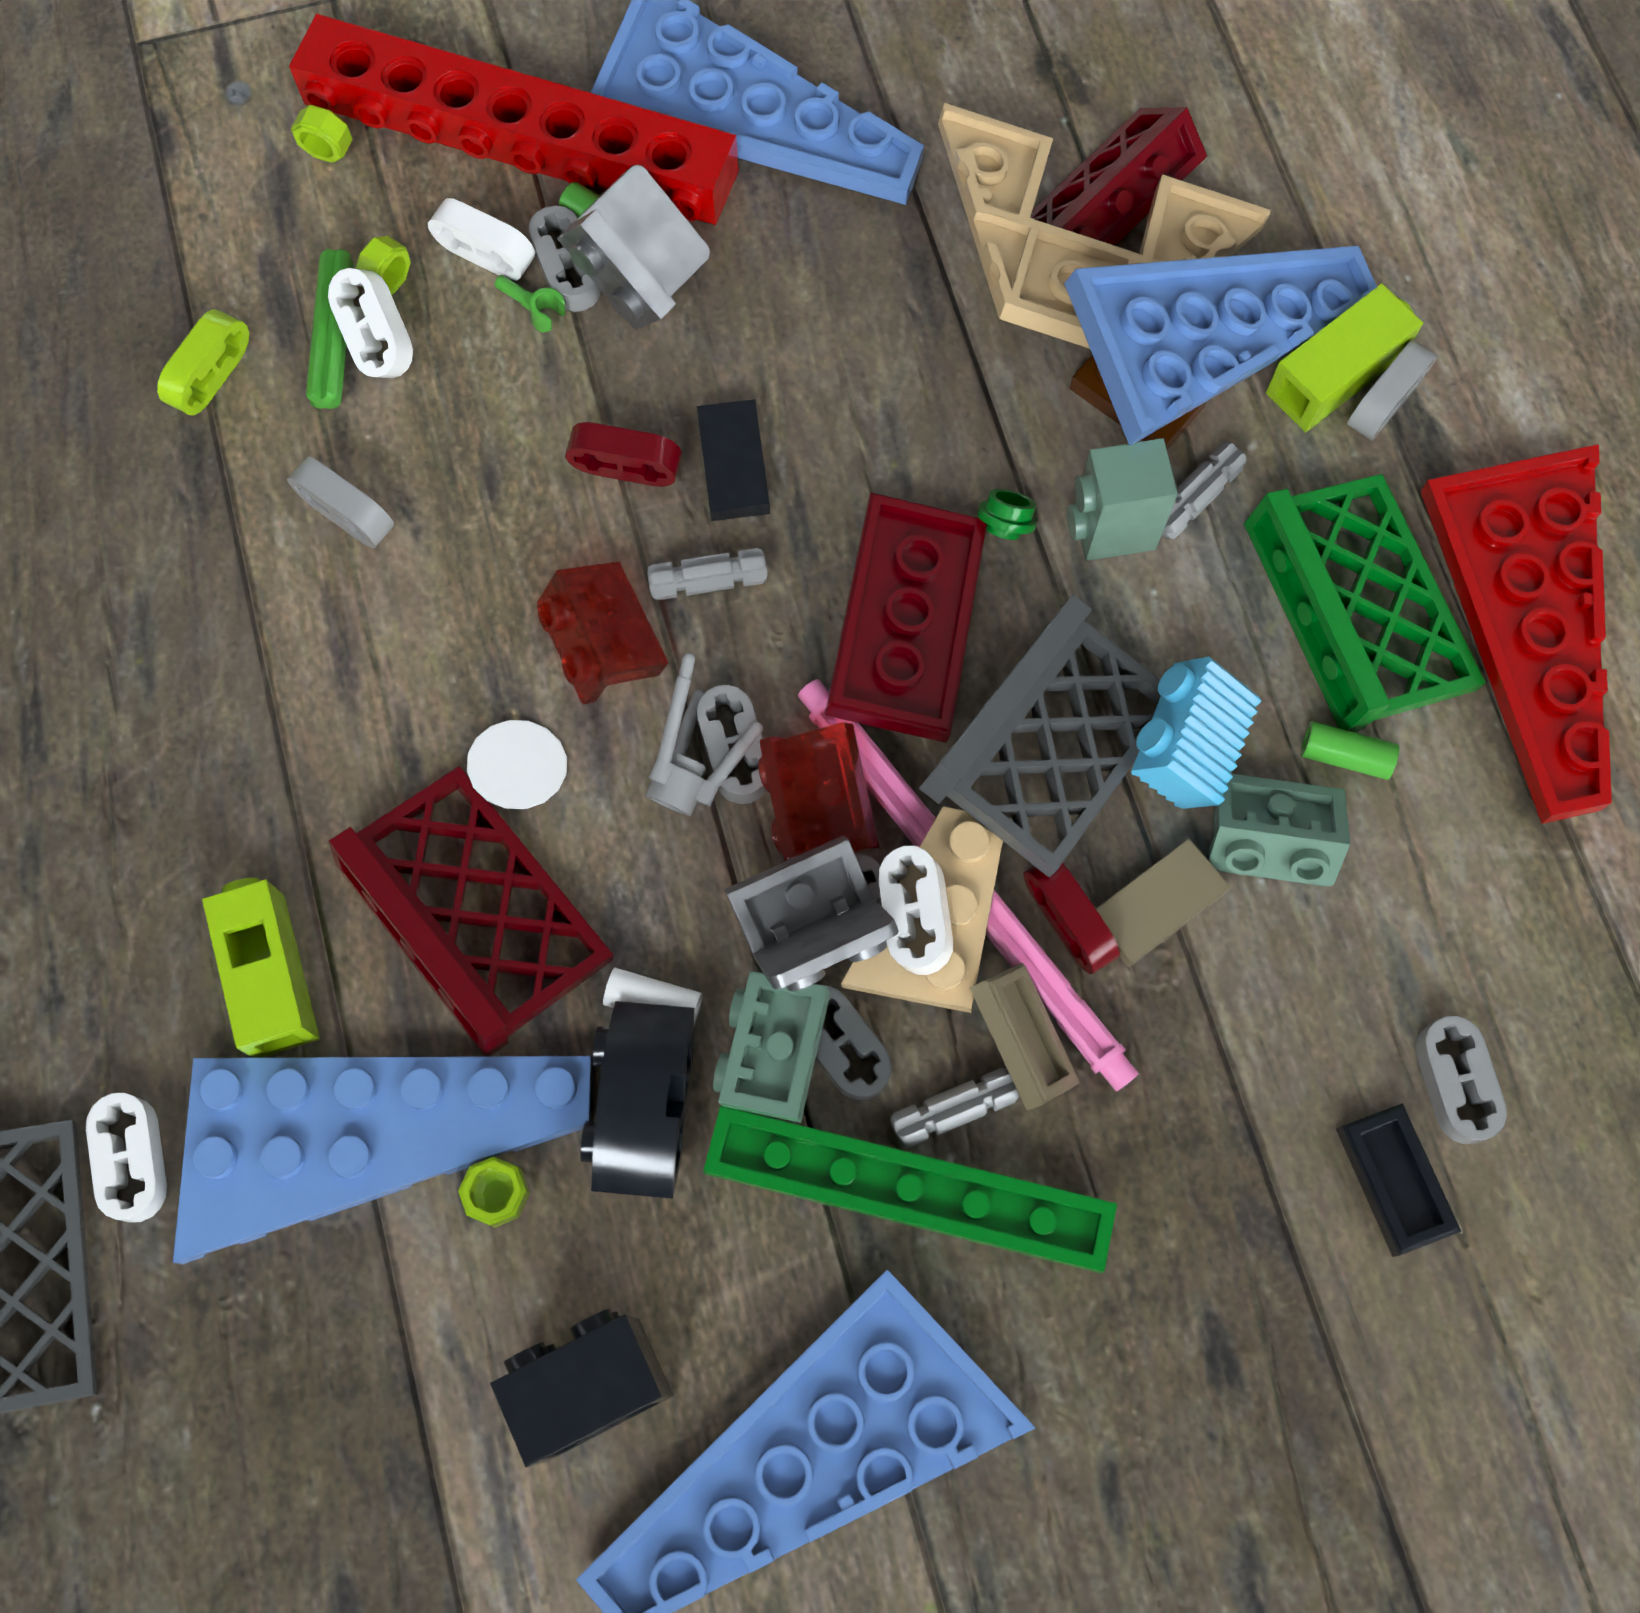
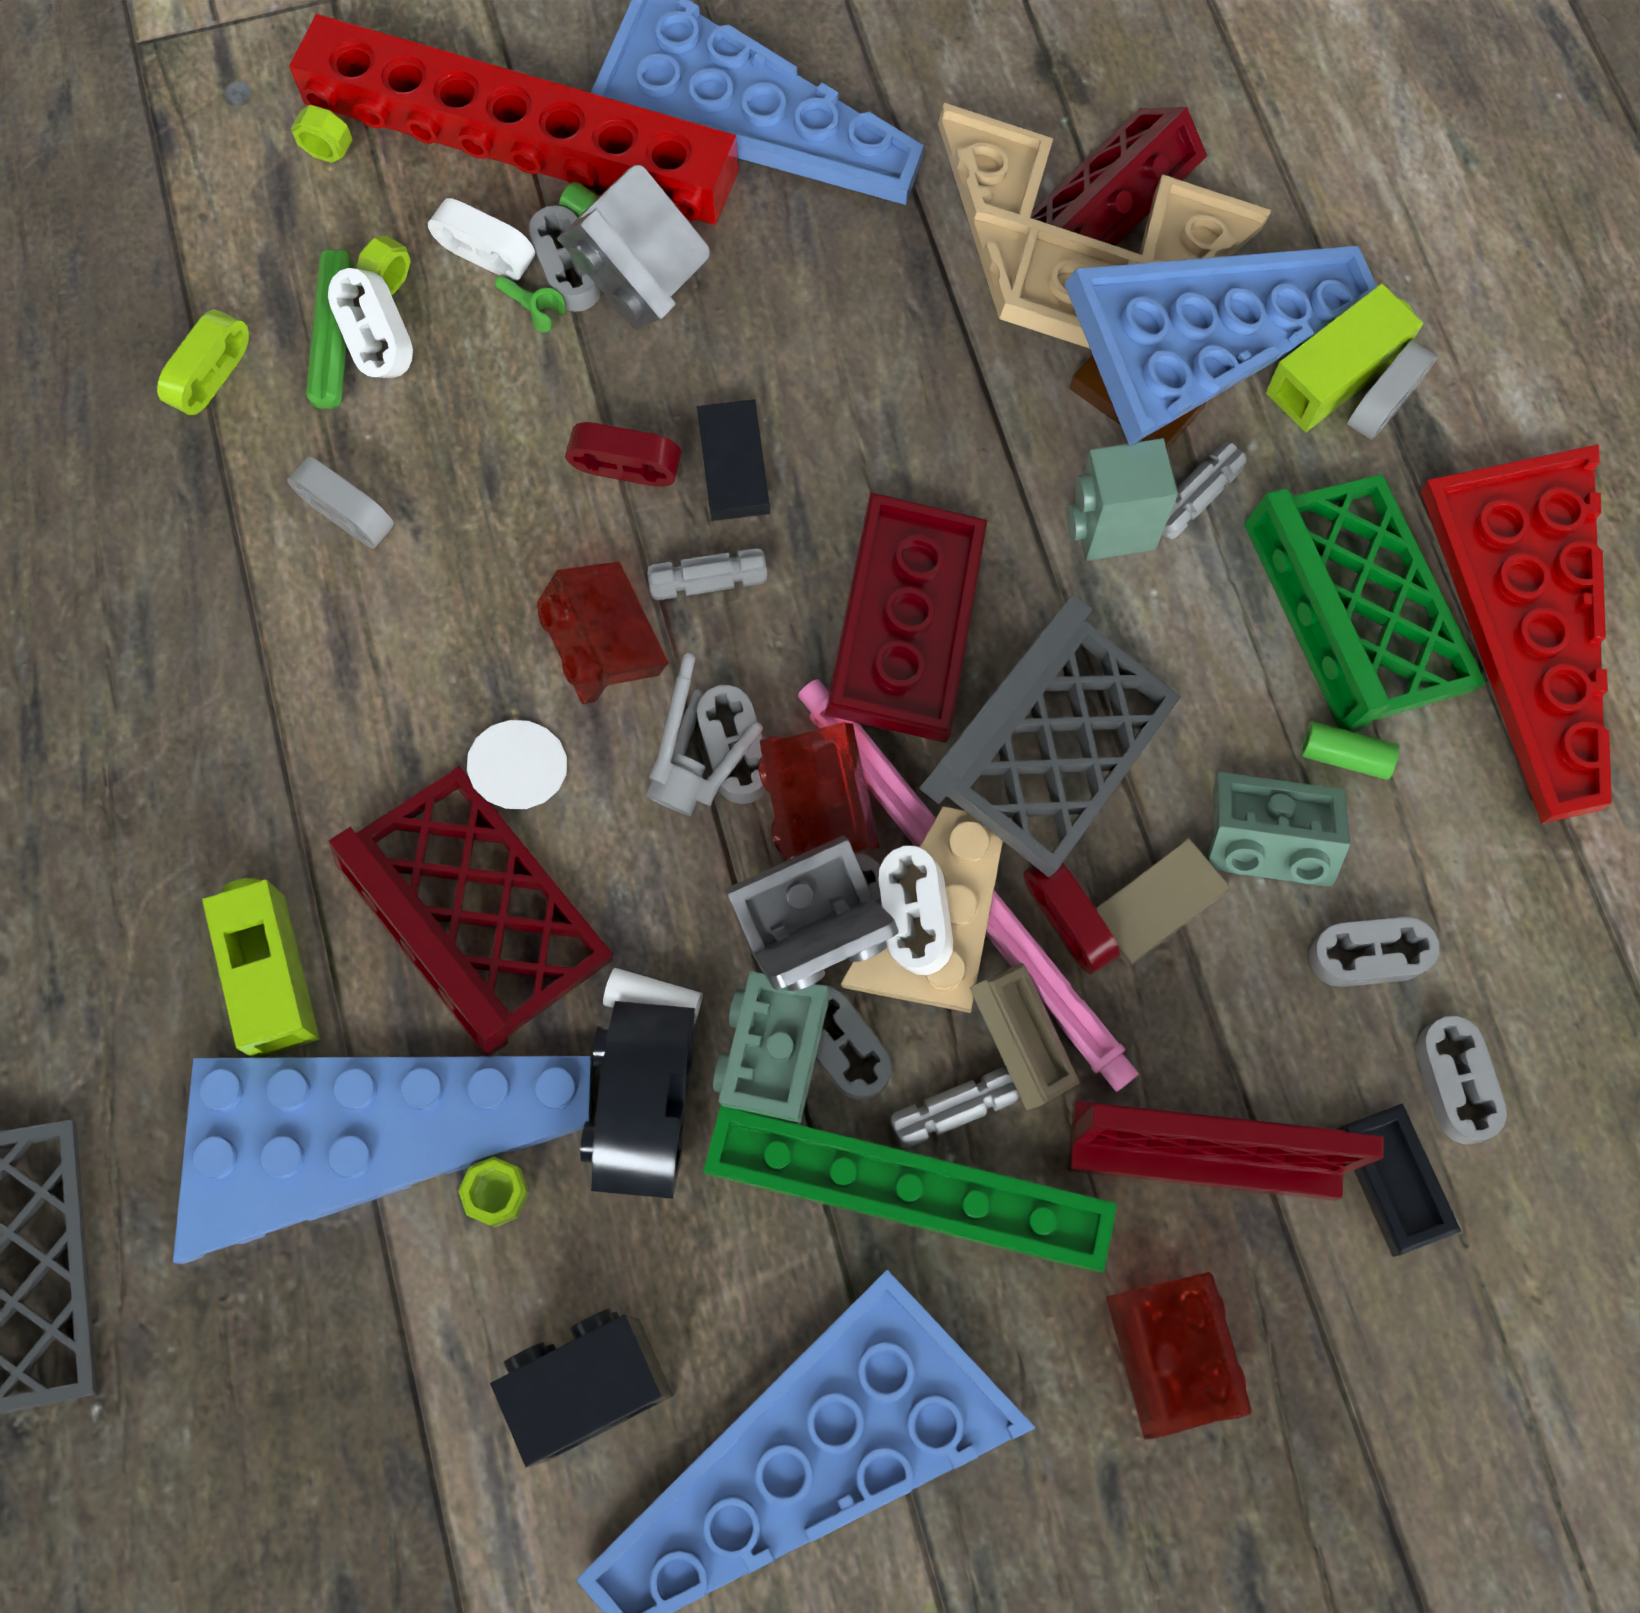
white beam [86,1092,167,1223] -> none
green plate [977,489,1038,540] -> none
medium azure brick [1131,656,1262,809] -> none
none -> dark red fence [1068,1101,1384,1201]
none -> clear red bracket [1106,1272,1252,1440]
none -> light grey beam [1308,917,1439,987]

